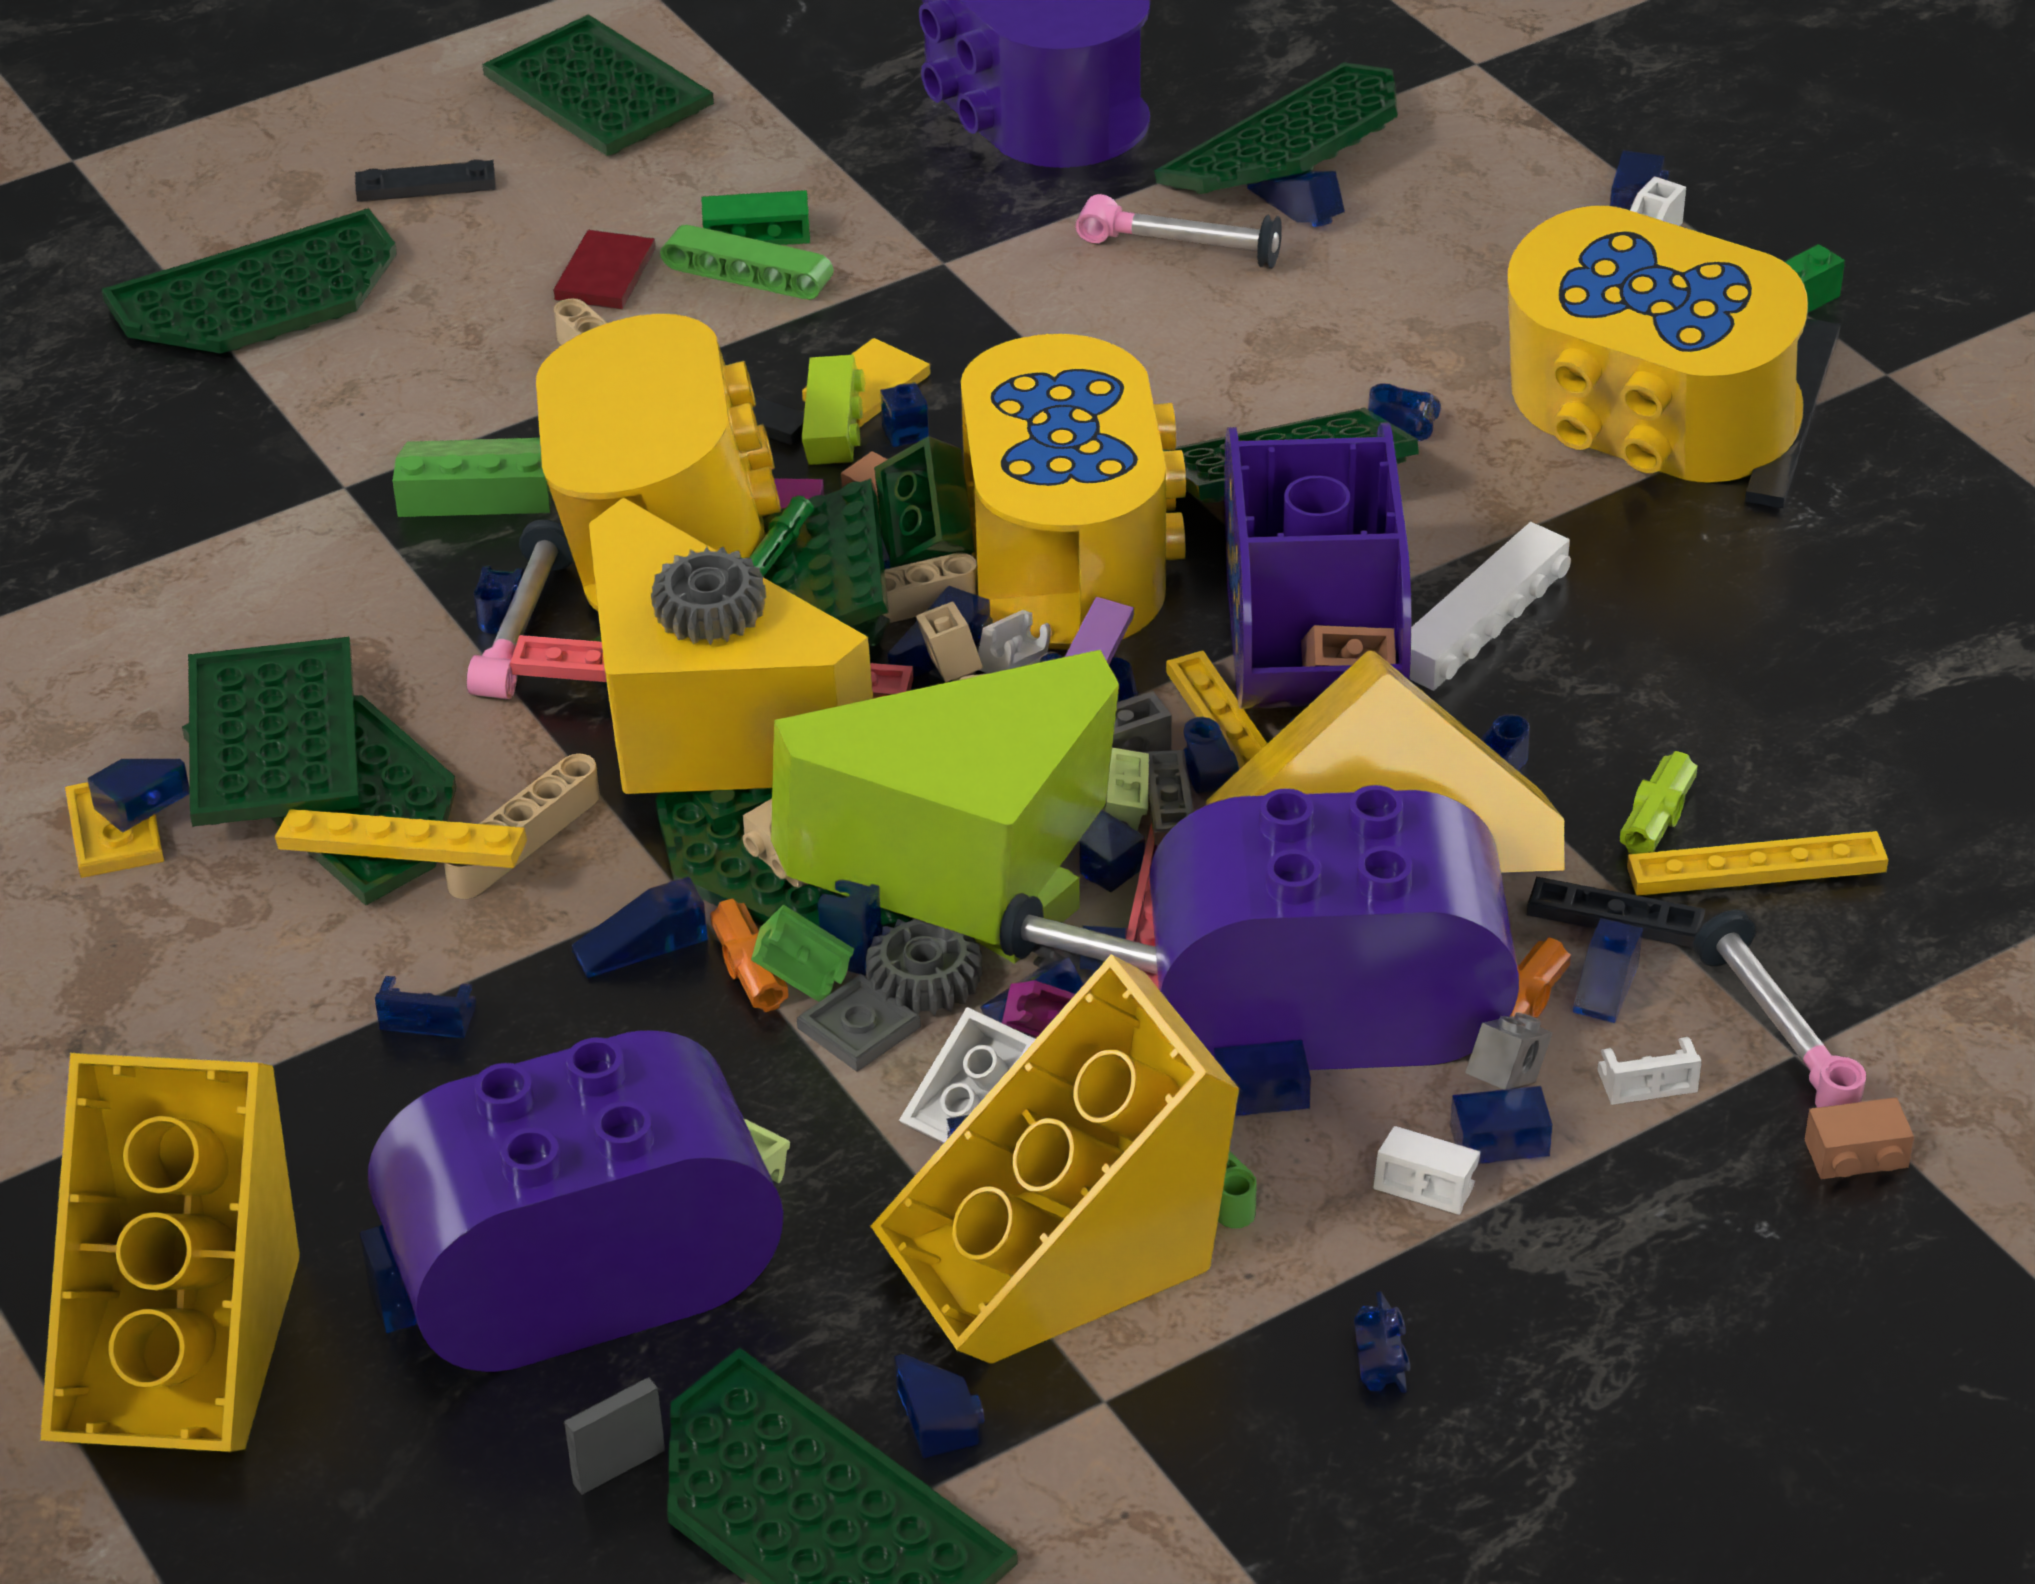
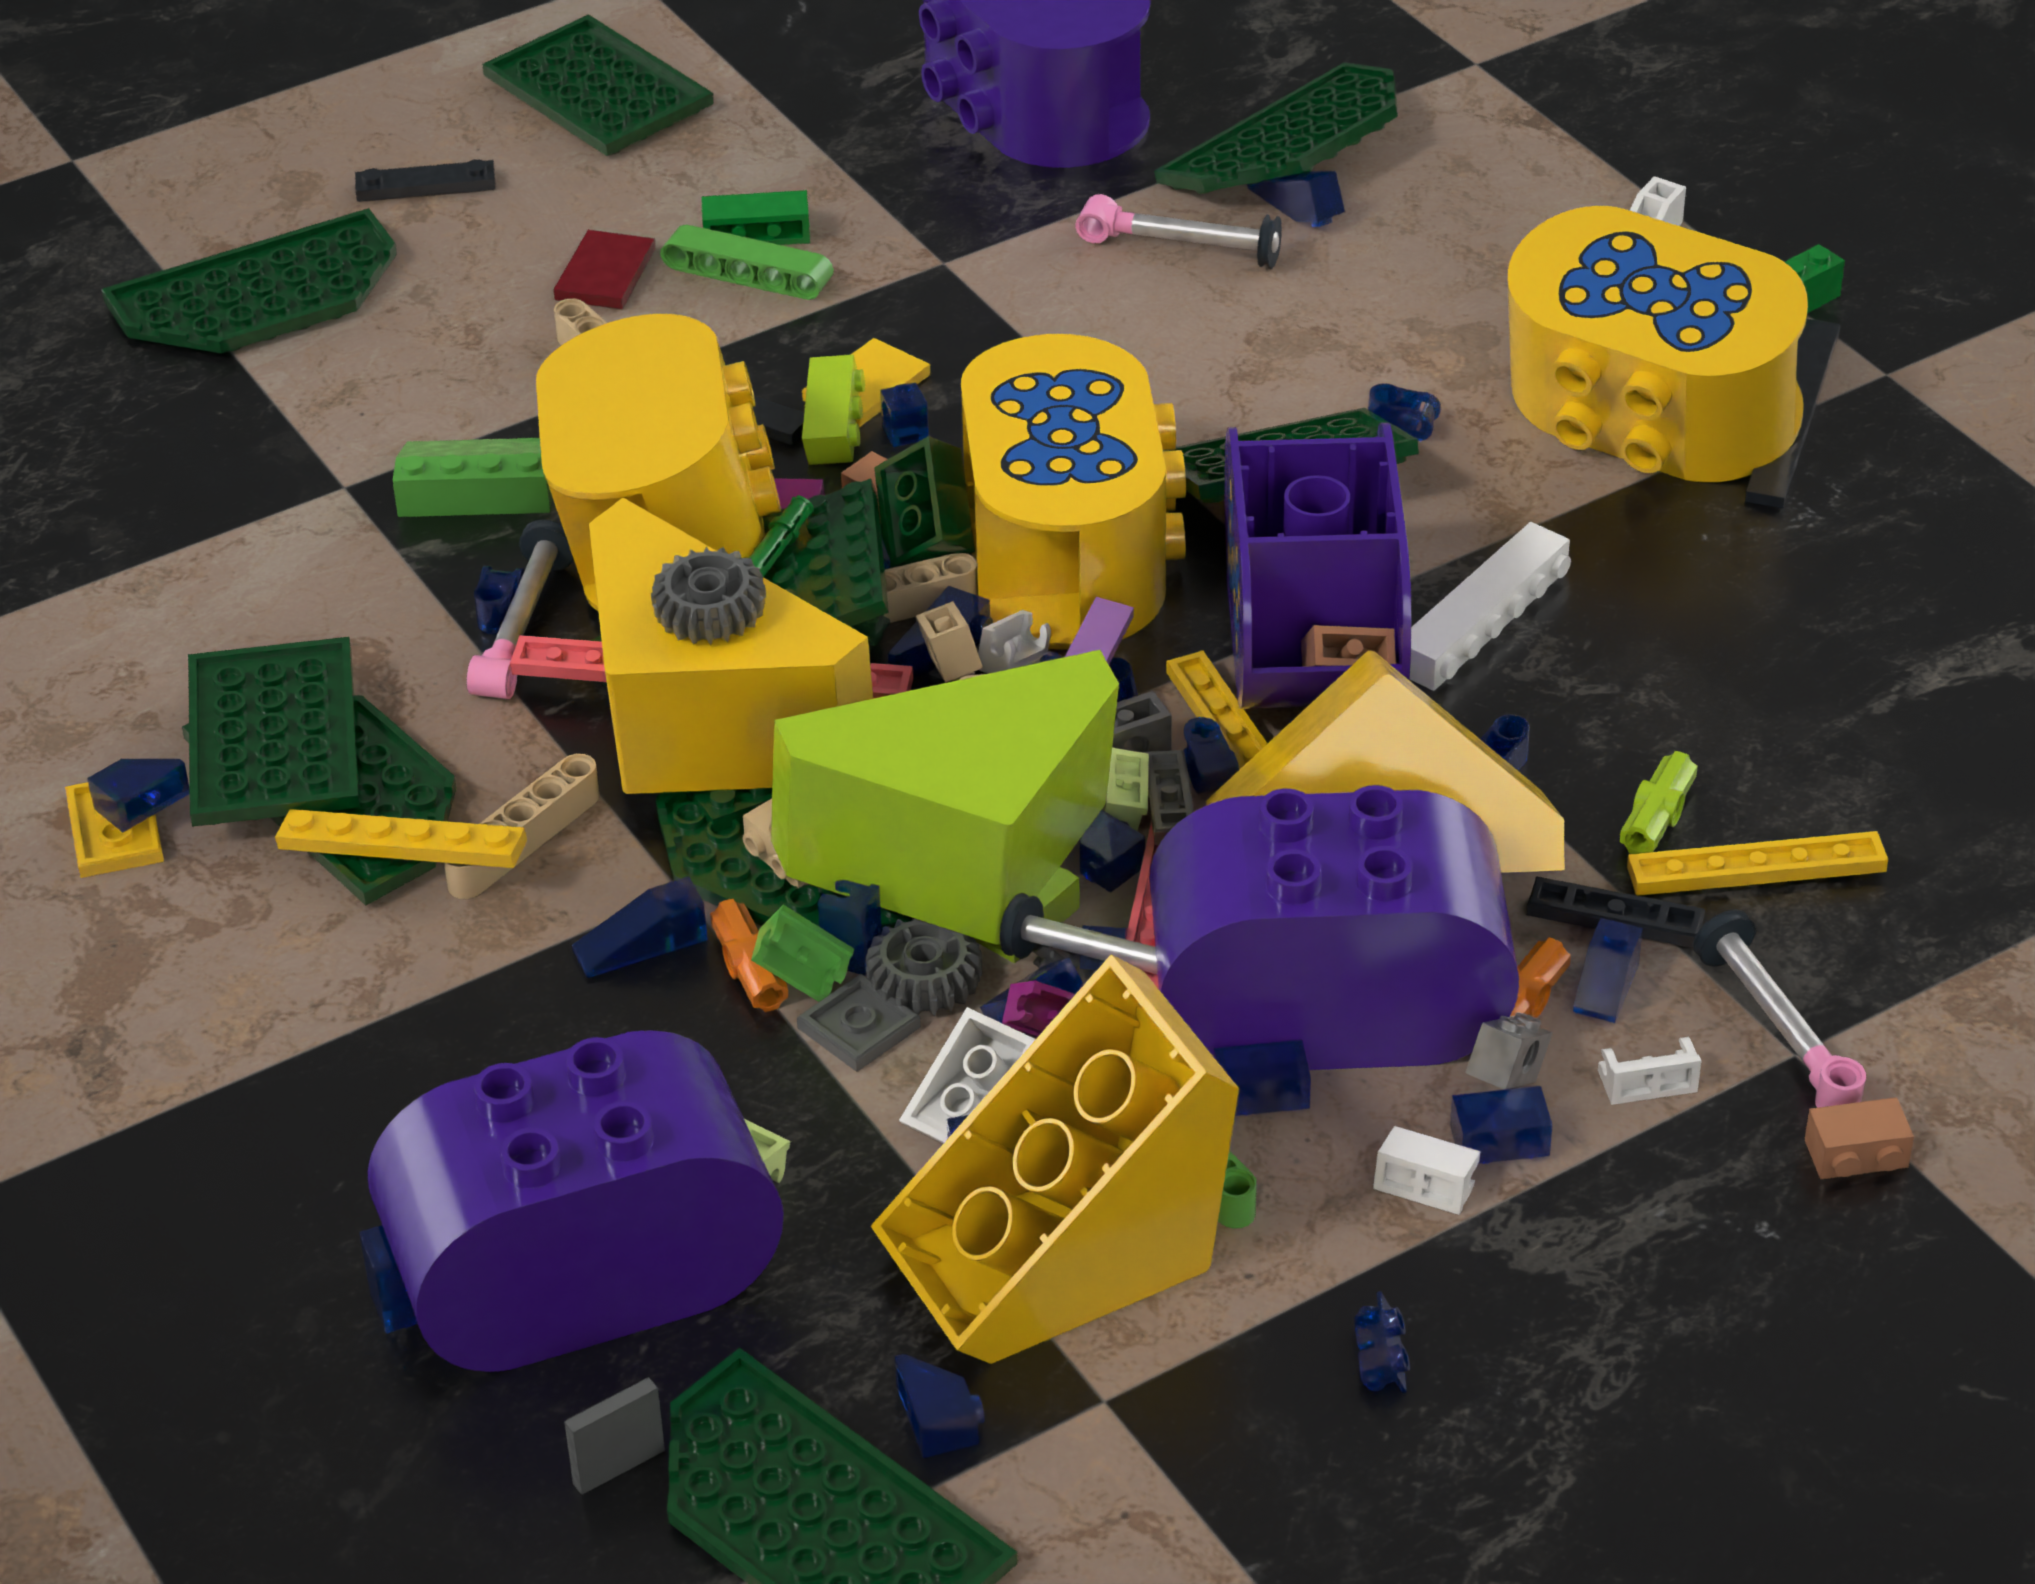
yellow slope [40,1053,299,1452] -> none
clear blue hinge [375,976,476,1038] -> none
clear blue slope [1610,150,1670,210] -> none

